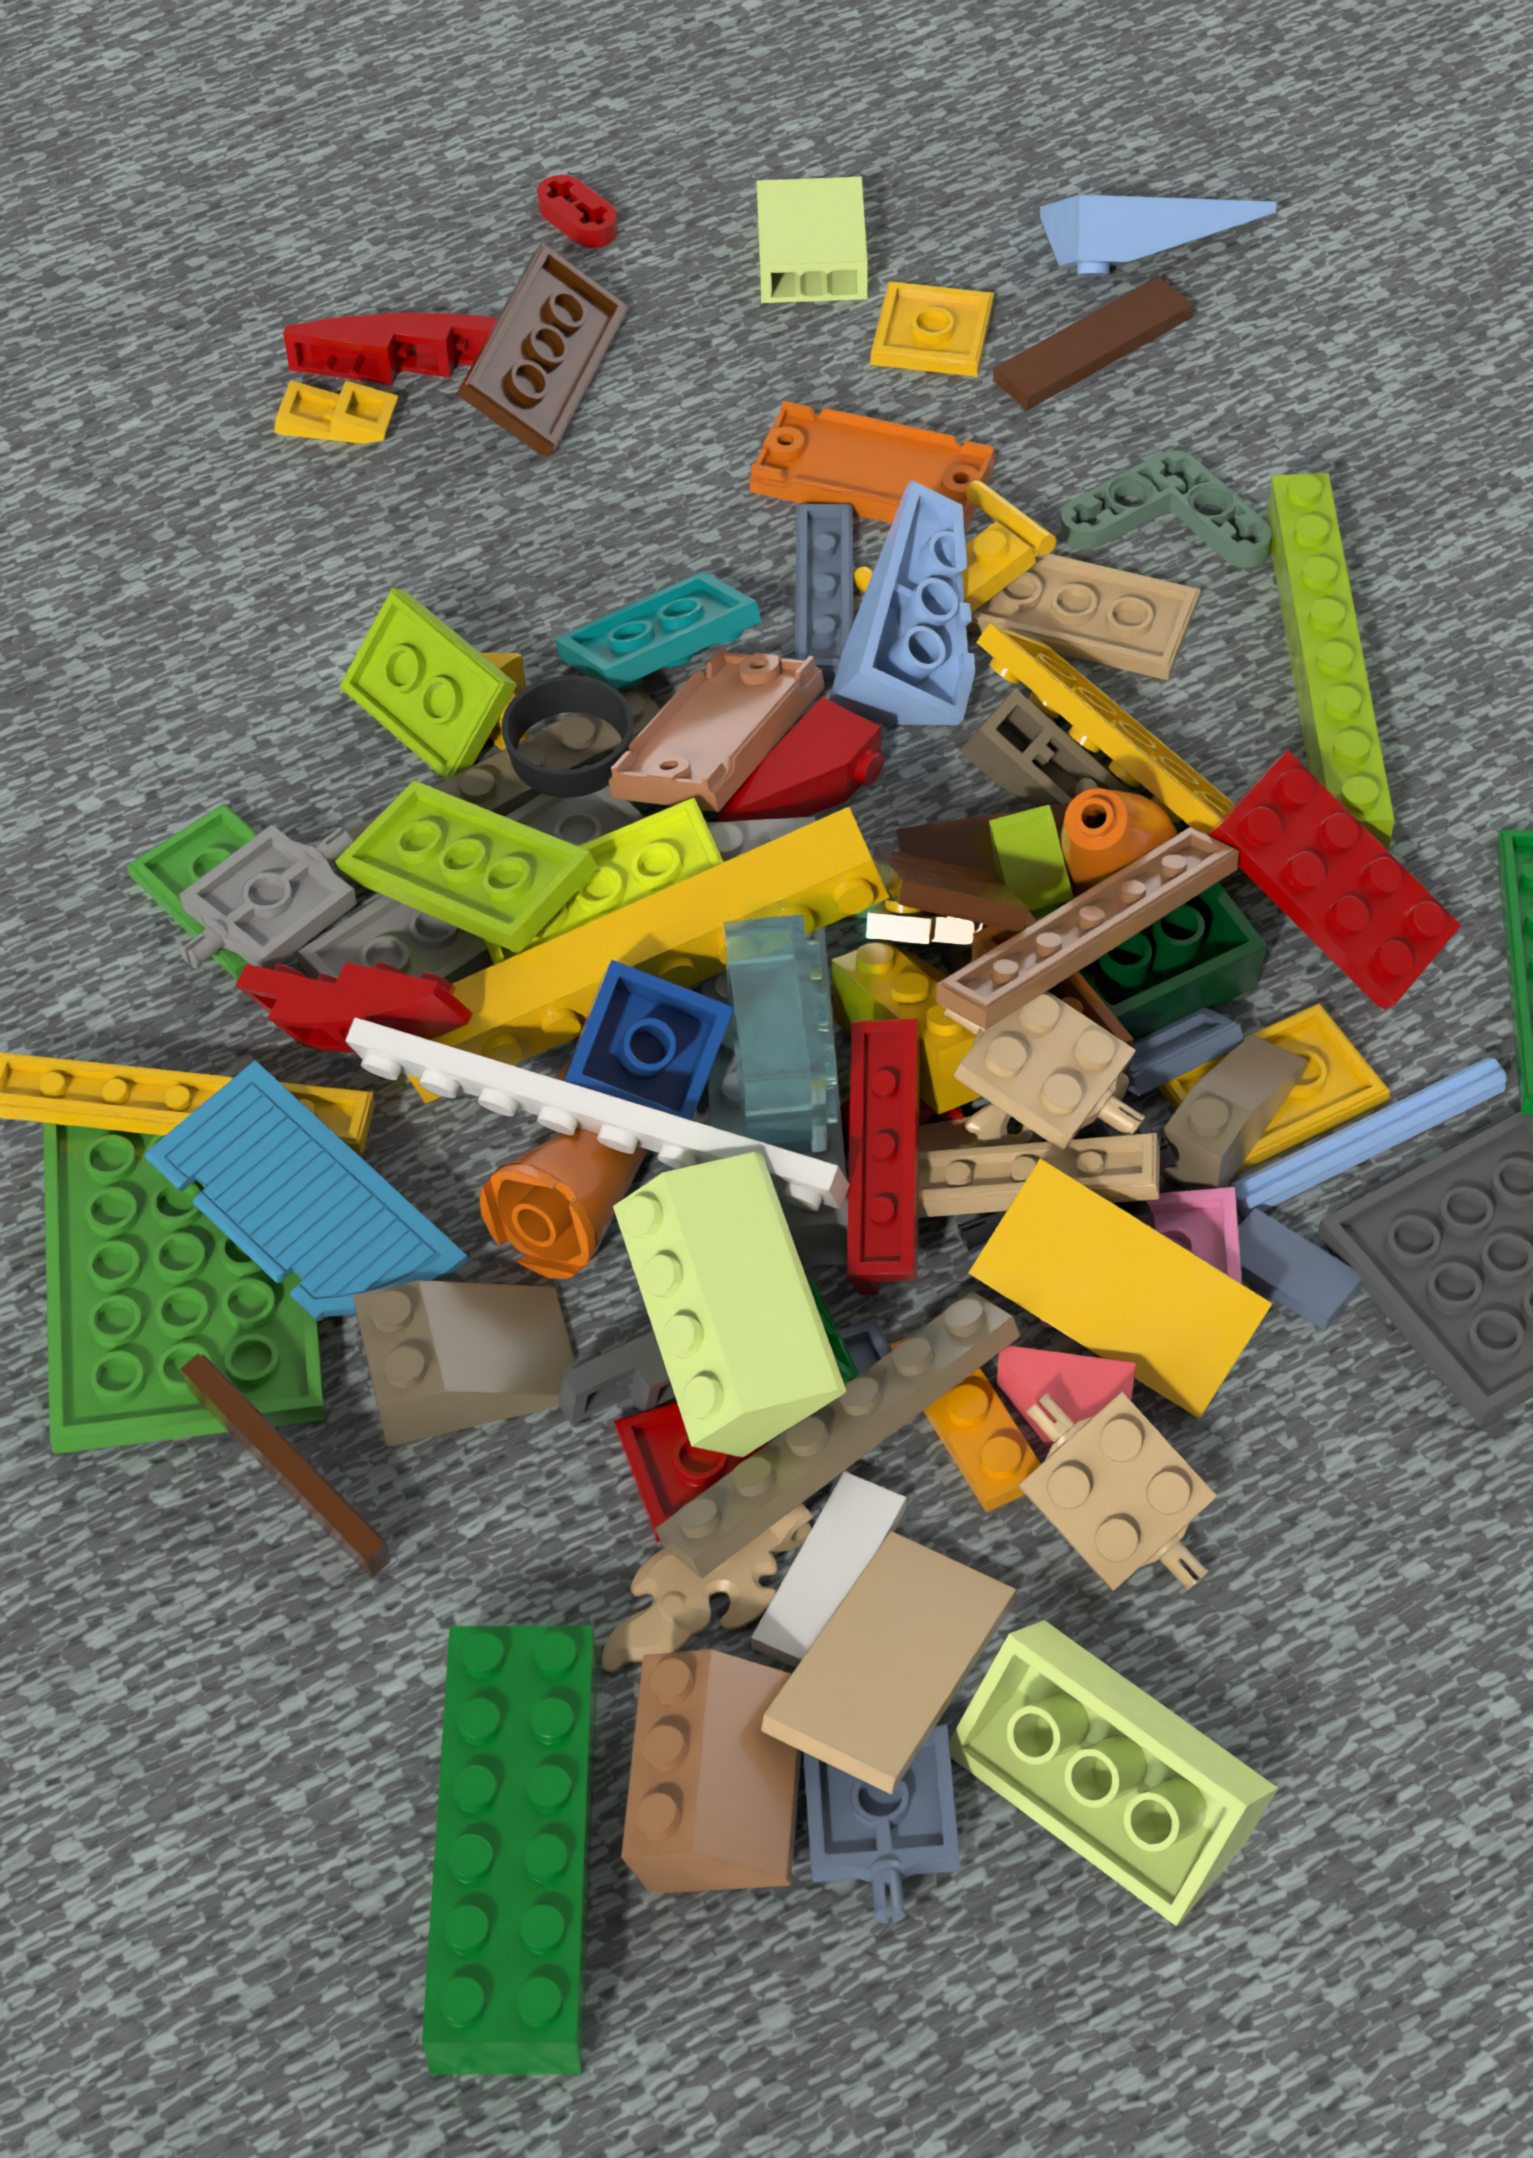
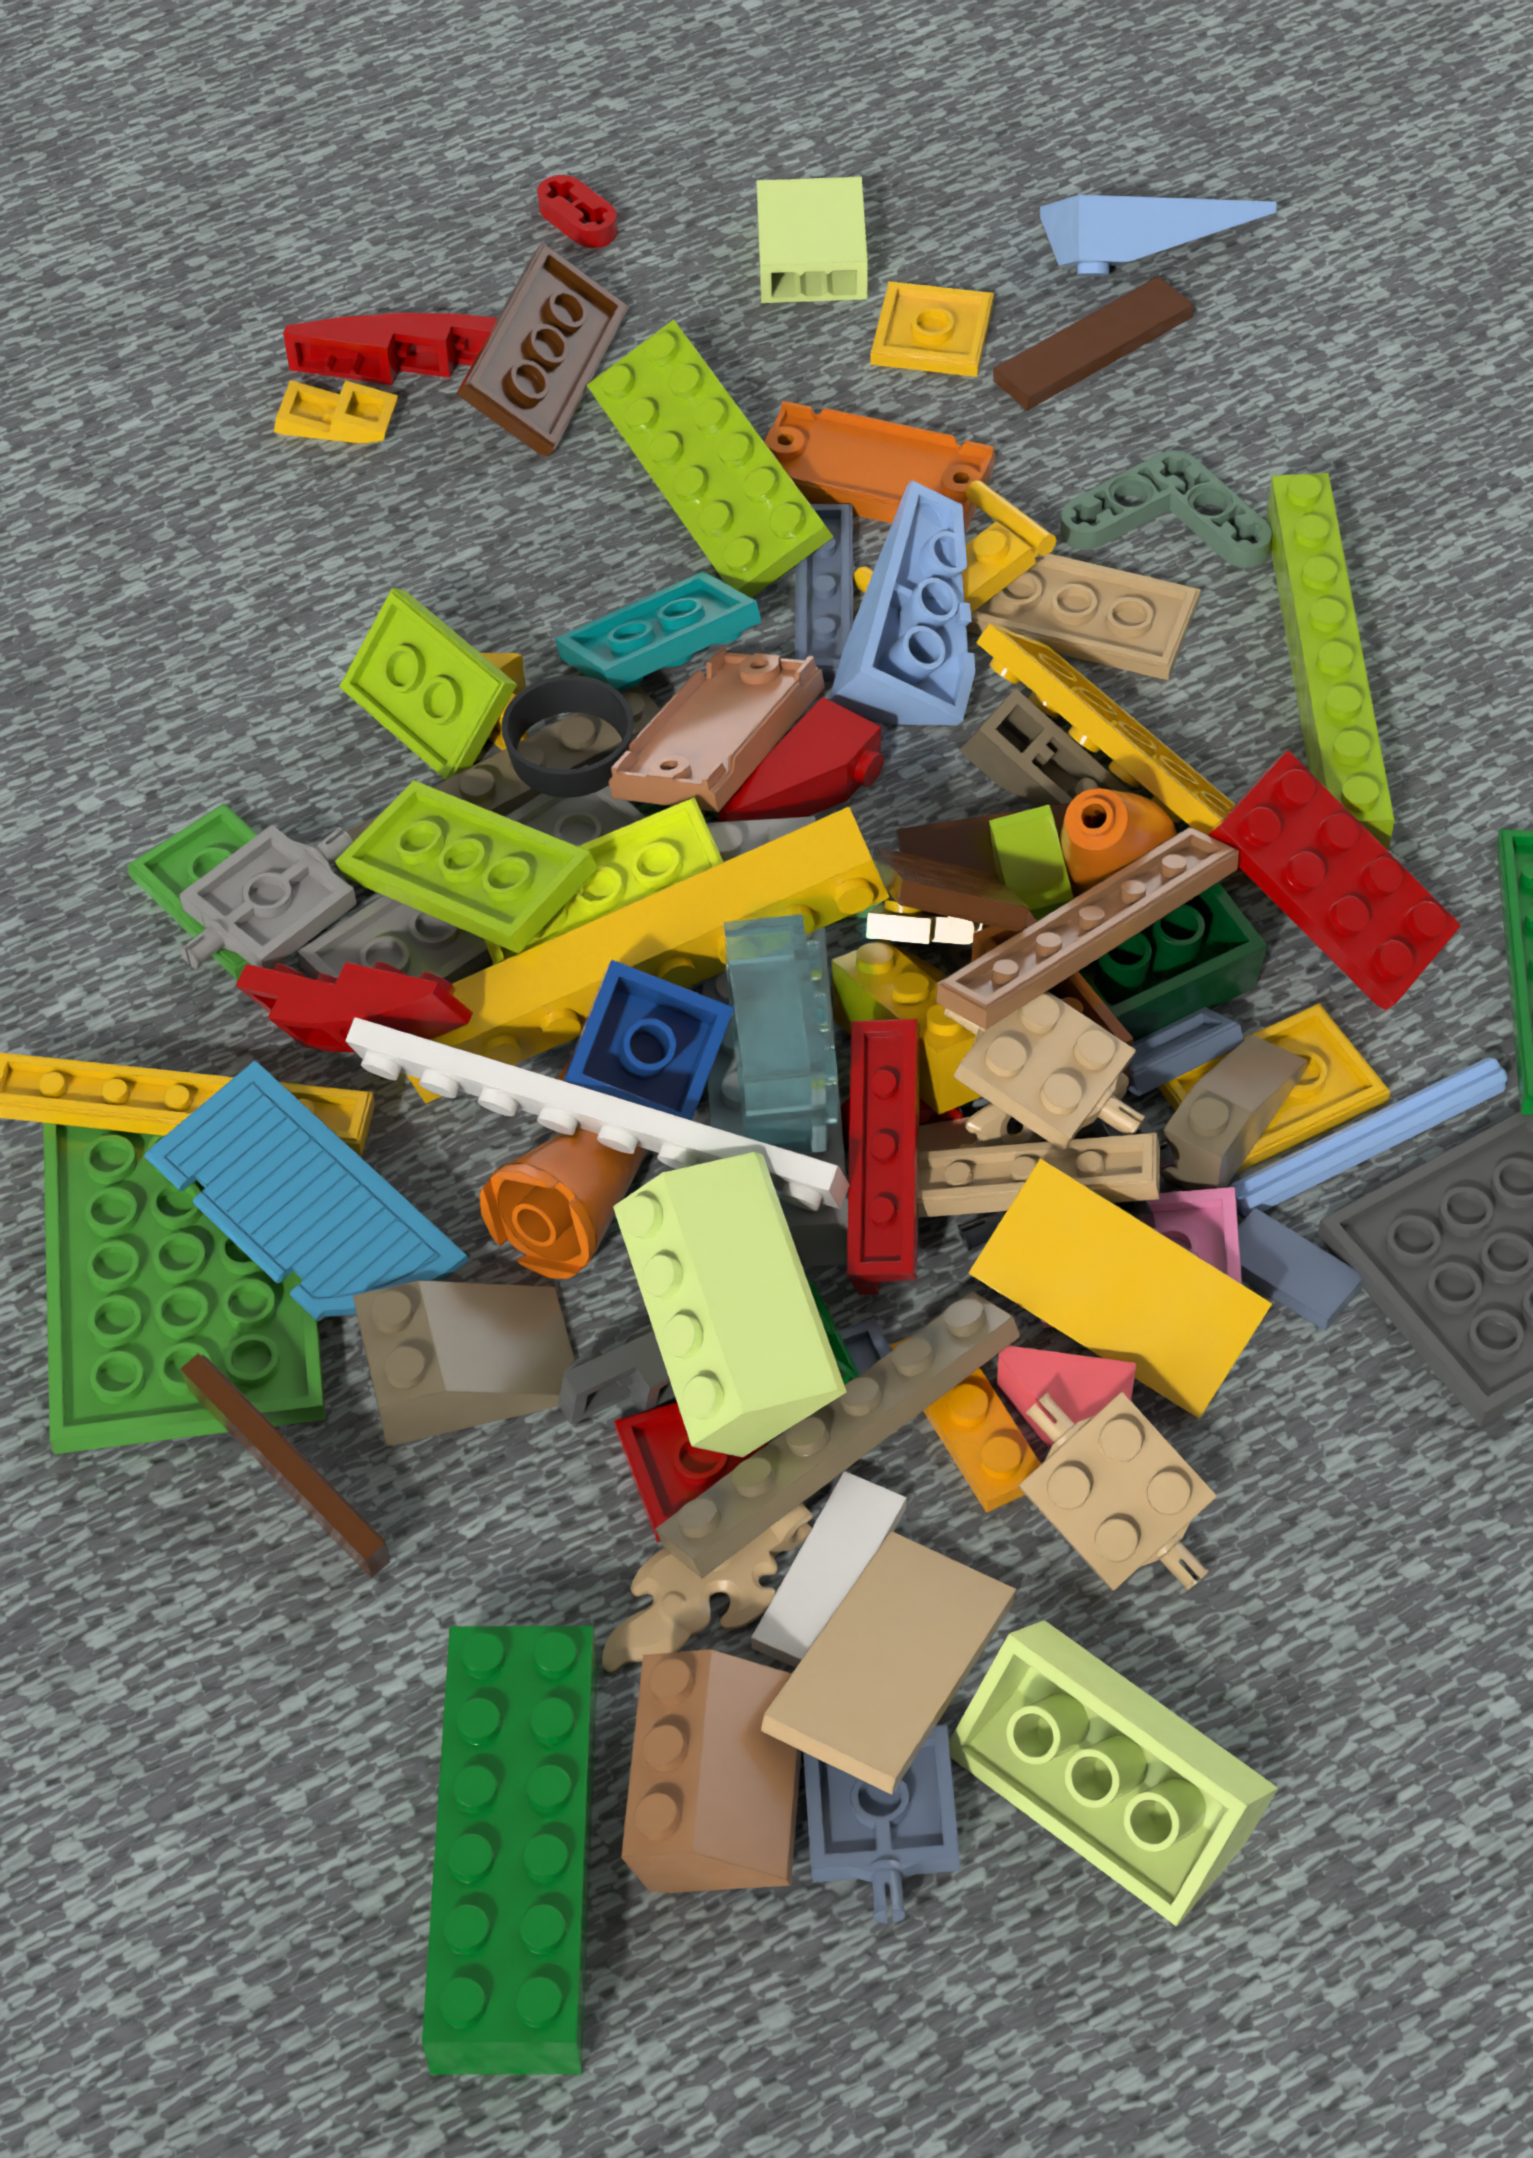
none -> lime plate [587,319,833,598]

